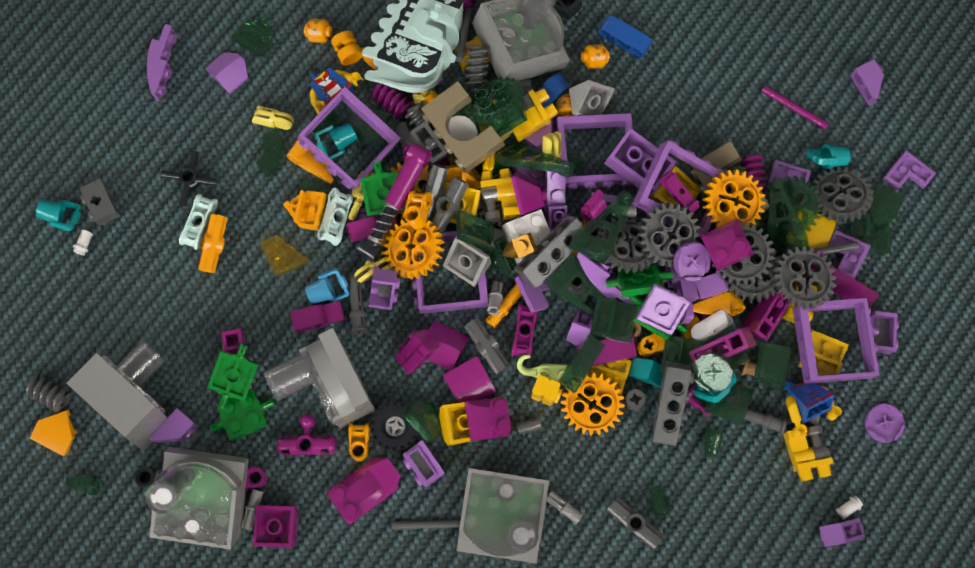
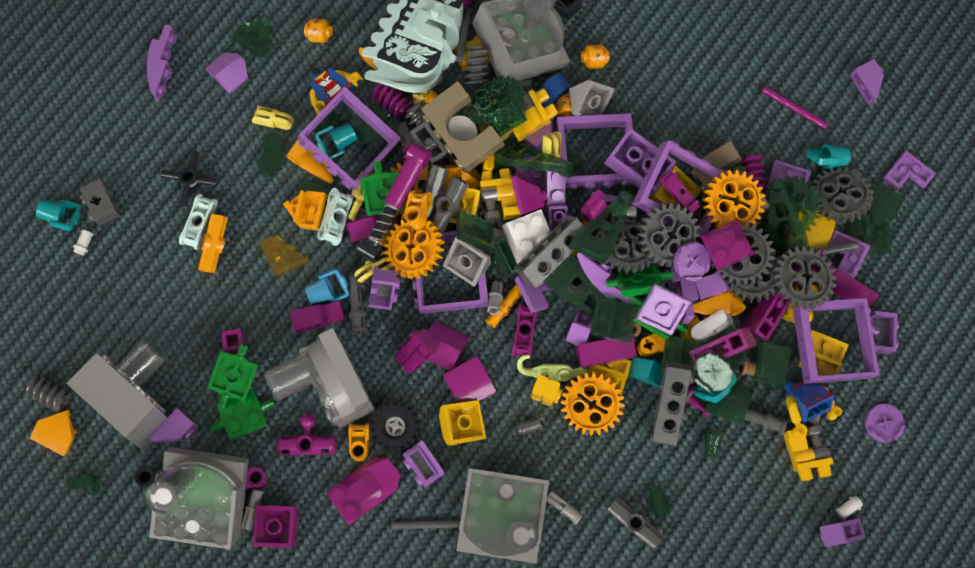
light orange wheel [331,31,363,66] -> none
clear green slope [403,401,441,444] -> none
dark grey piece [464,318,510,375] -> none
magenta slope [465,397,511,441] -> none
pearl gold plate [502,232,538,258] -> none
clear green tile [558,334,605,393] -> none
blue beam [598,15,652,58] -> none
dark grey wheel [624,389,645,411] -> none

